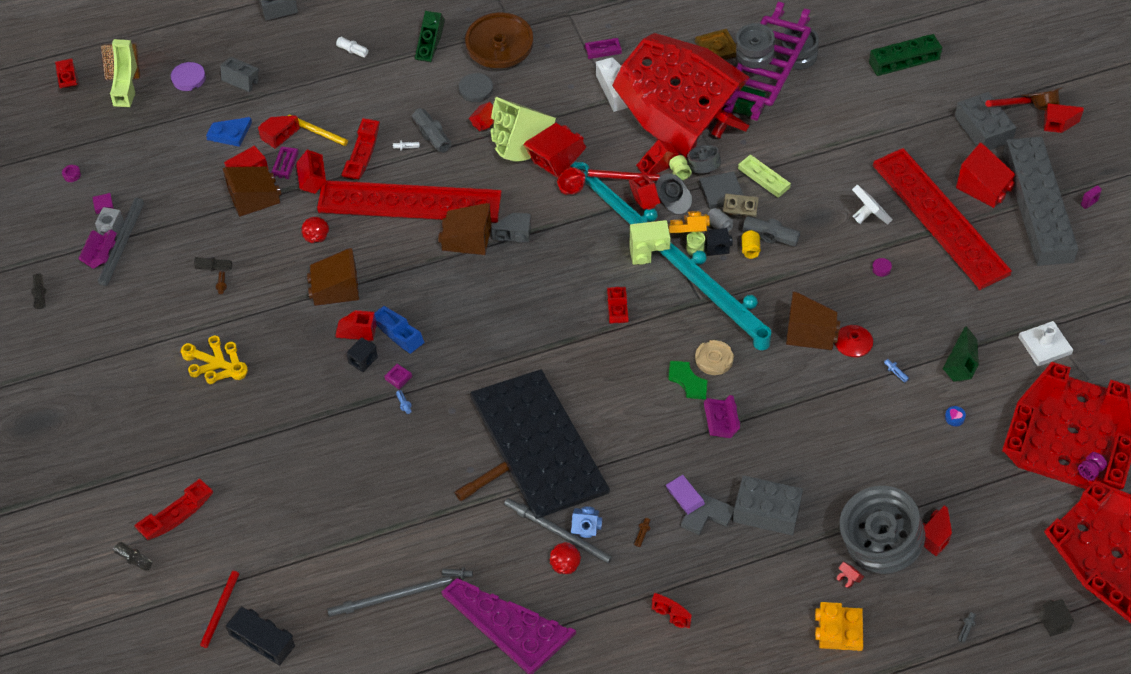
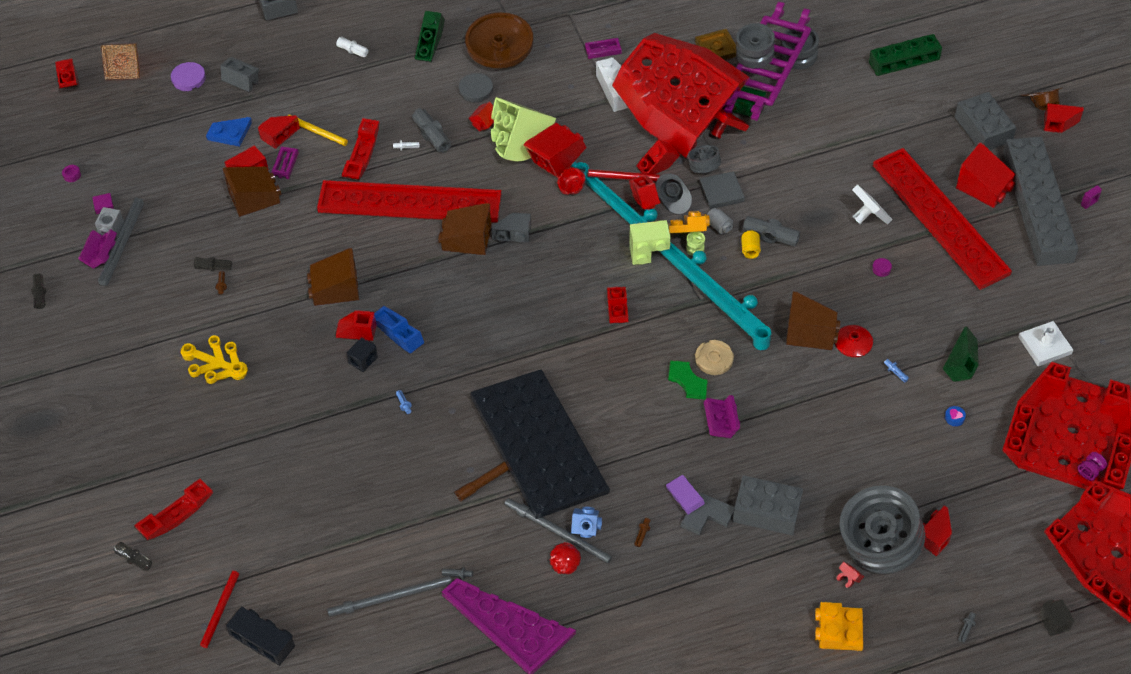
yellowish green arch [110,39,137,107] -> none
red brick [296,149,326,194] -> none
red hair [302,217,329,243] -> none
magenta tile [384,364,412,390] -> none
red slope [652,593,692,628] -> none
yellowish green wheel [669,155,692,180] -> none
black brick [705,228,733,256] -> none
dark tan hips [722,194,759,218] -> none
yellowish green plate [738,155,791,198] -> none
red bar [985,96,1032,107] -> none

